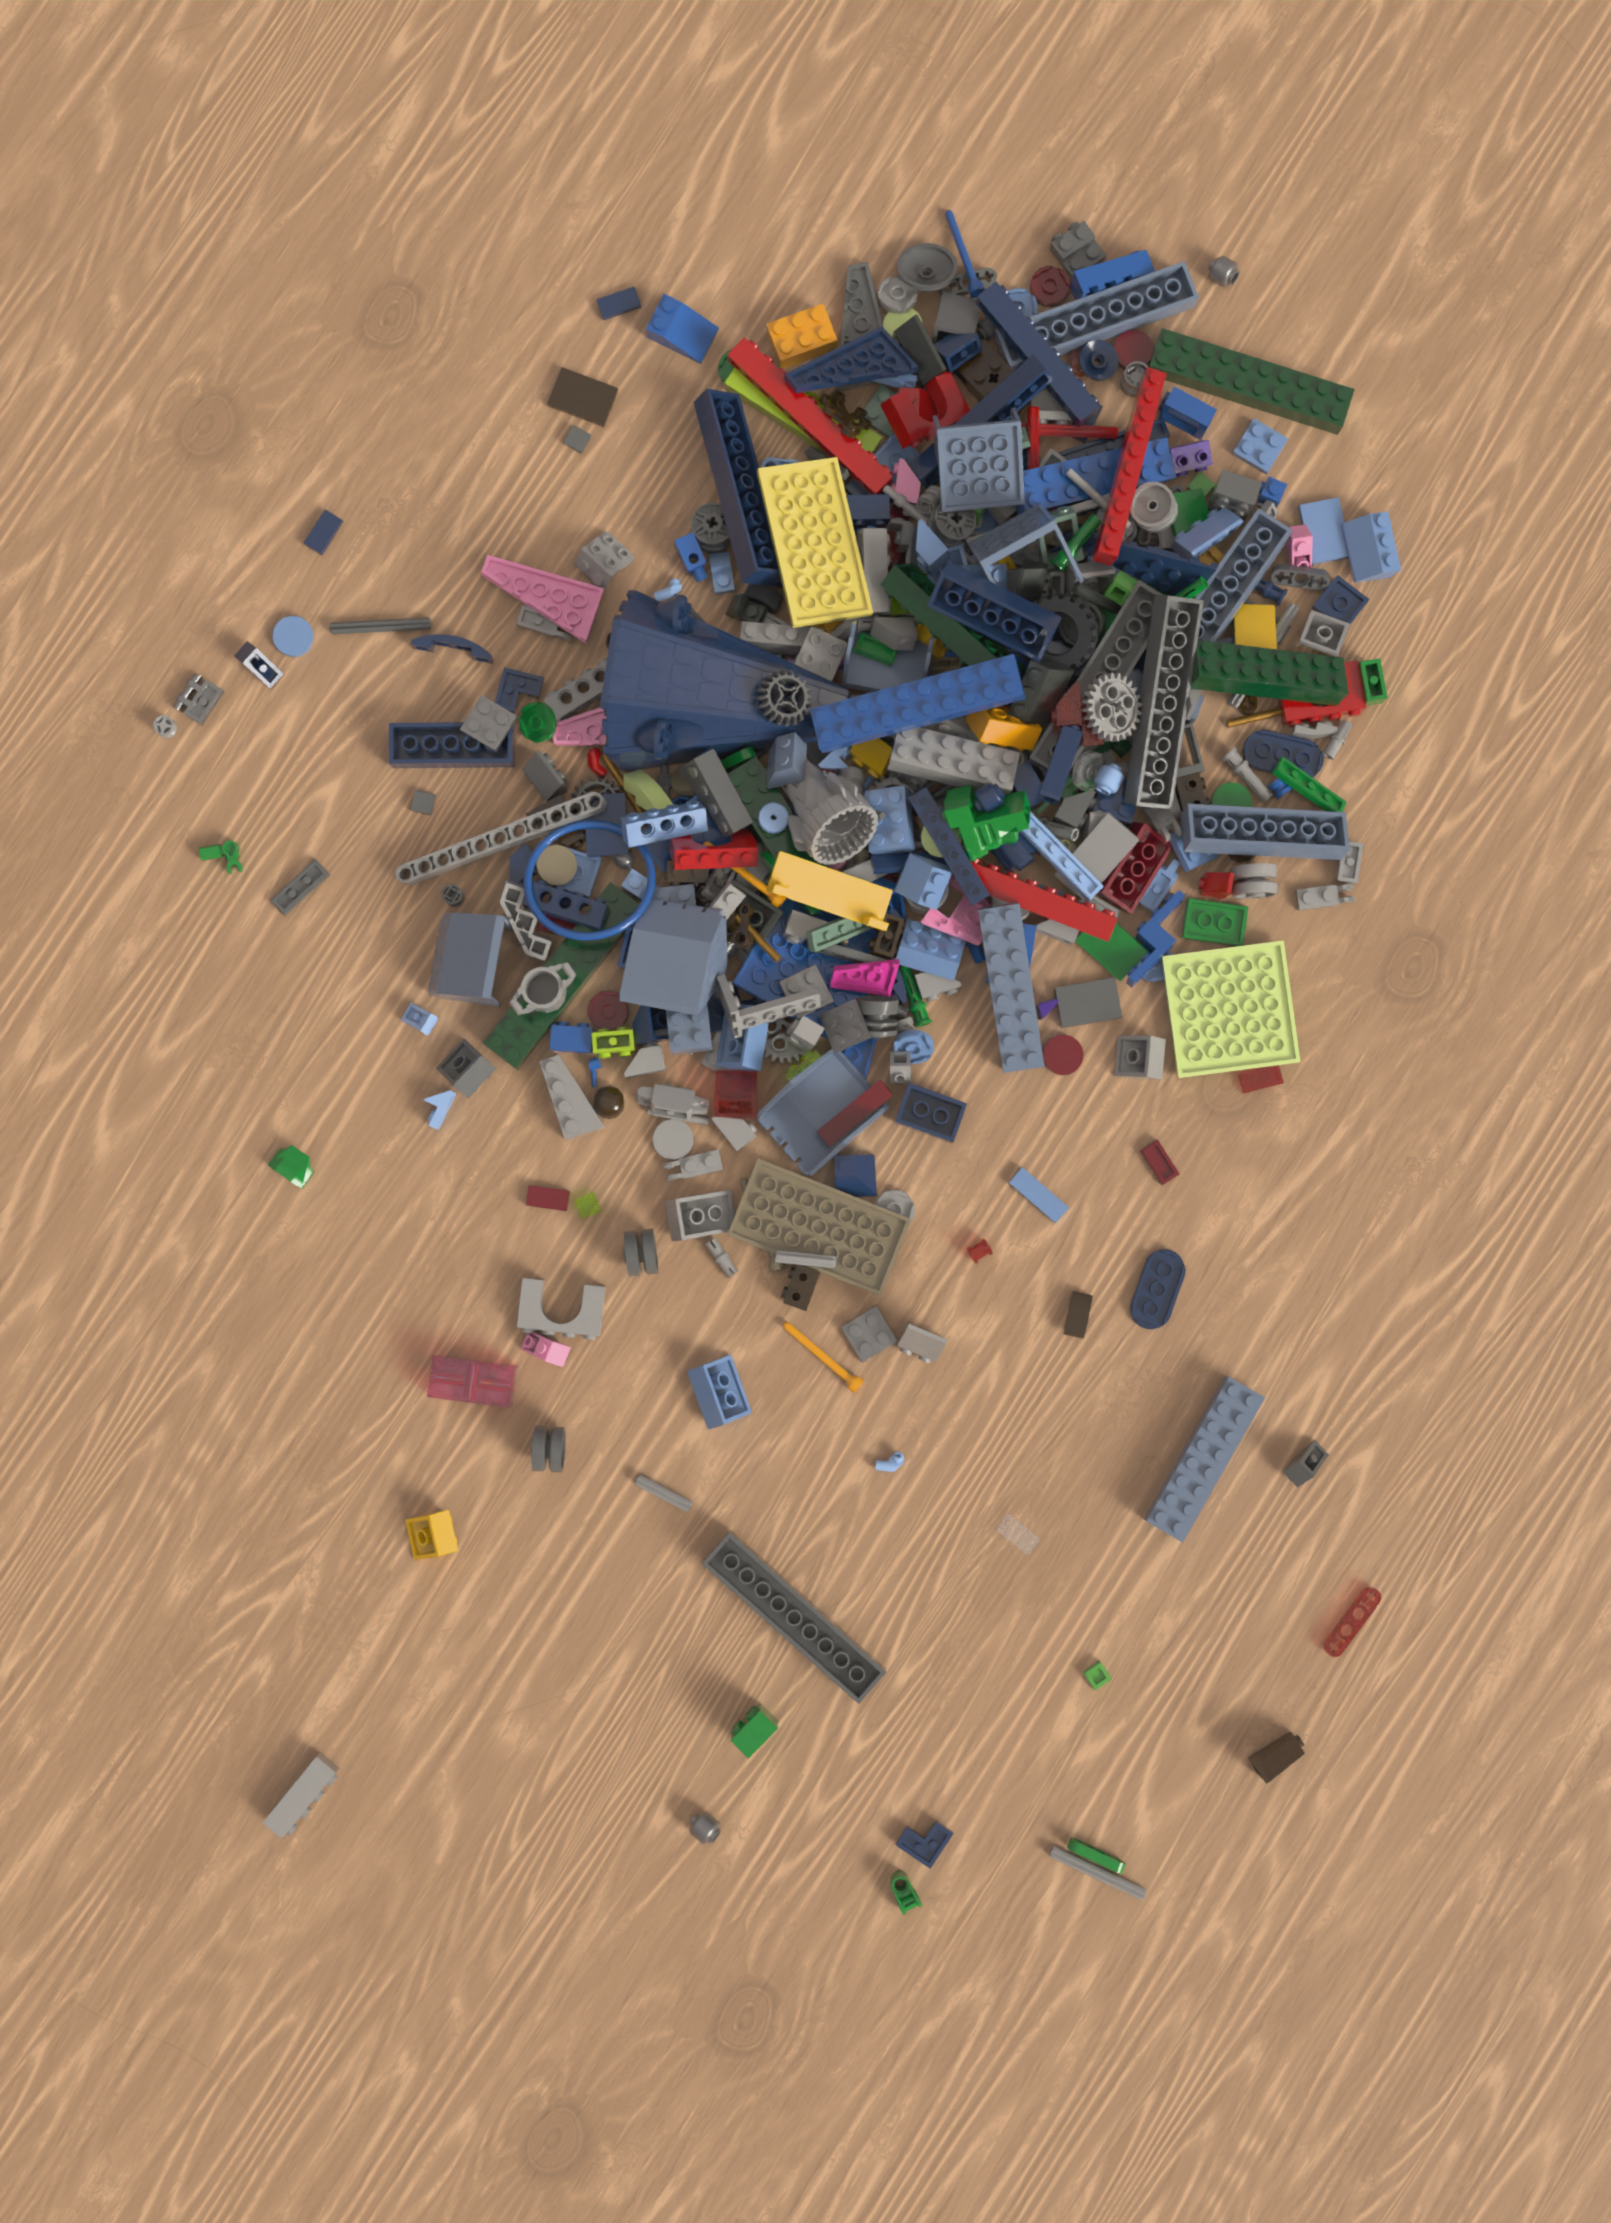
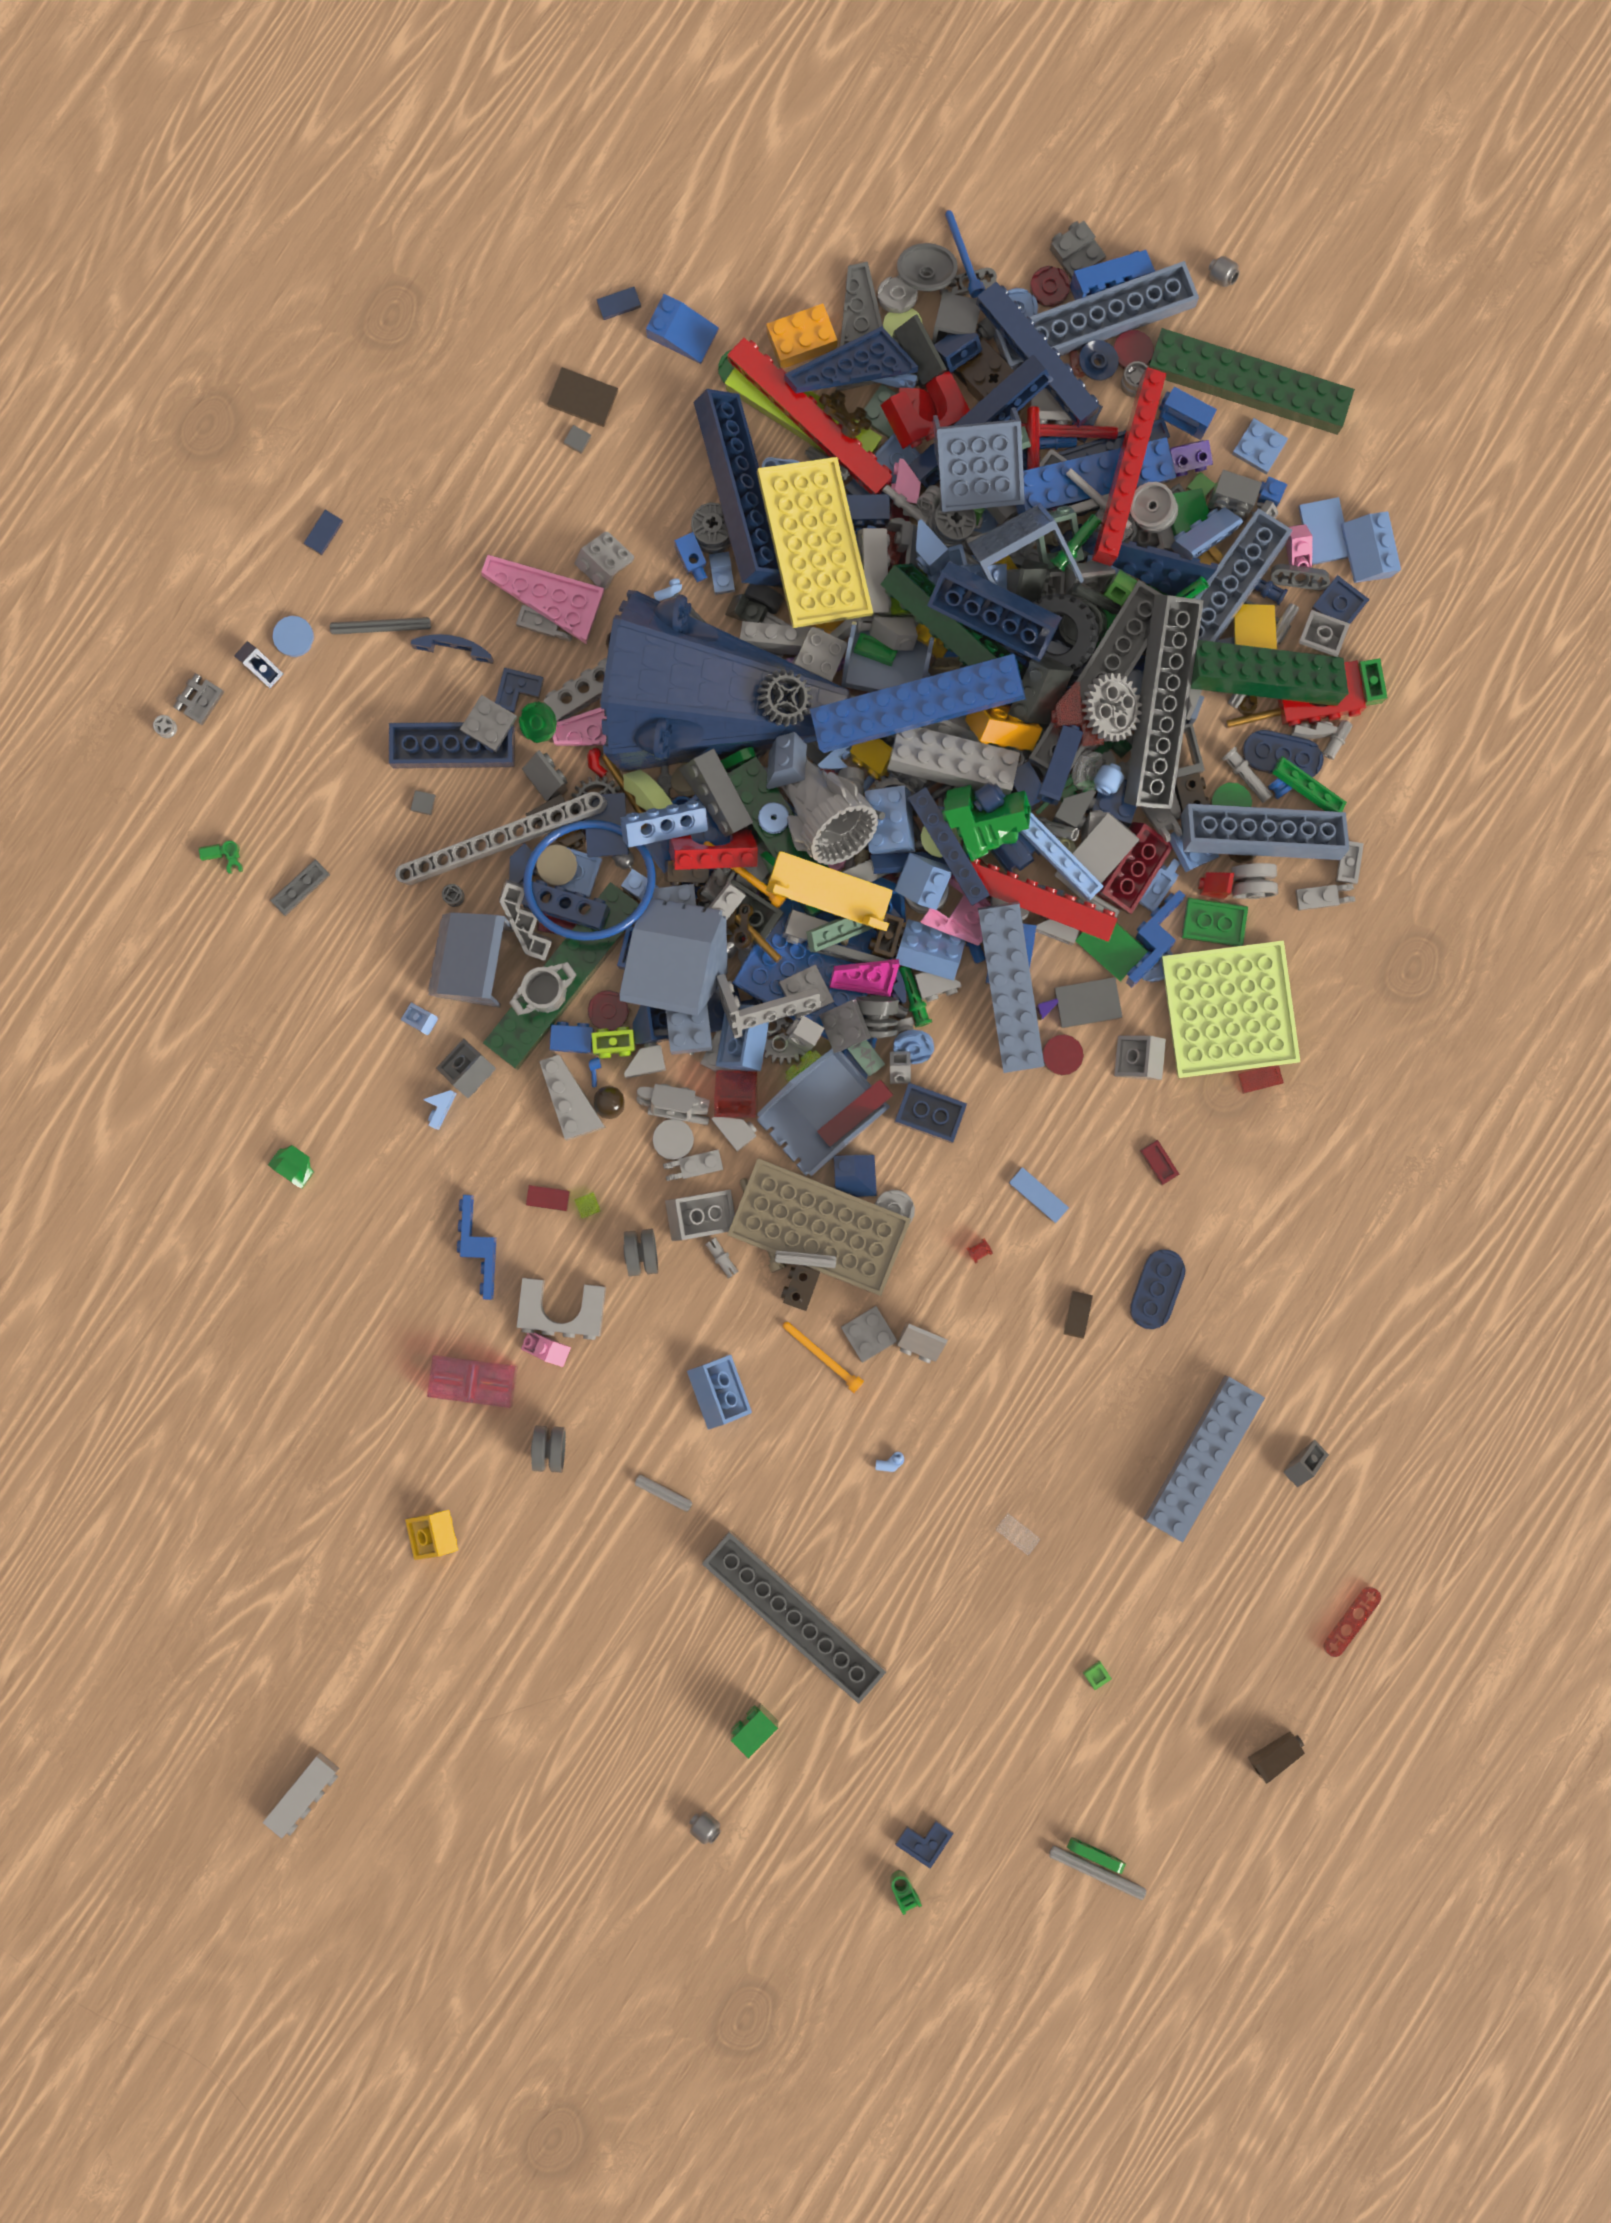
none -> blue bracket [457,1195,497,1300]
none -> sand green tile [847,1040,885,1077]
none -> blue axle [1040,436,1077,450]

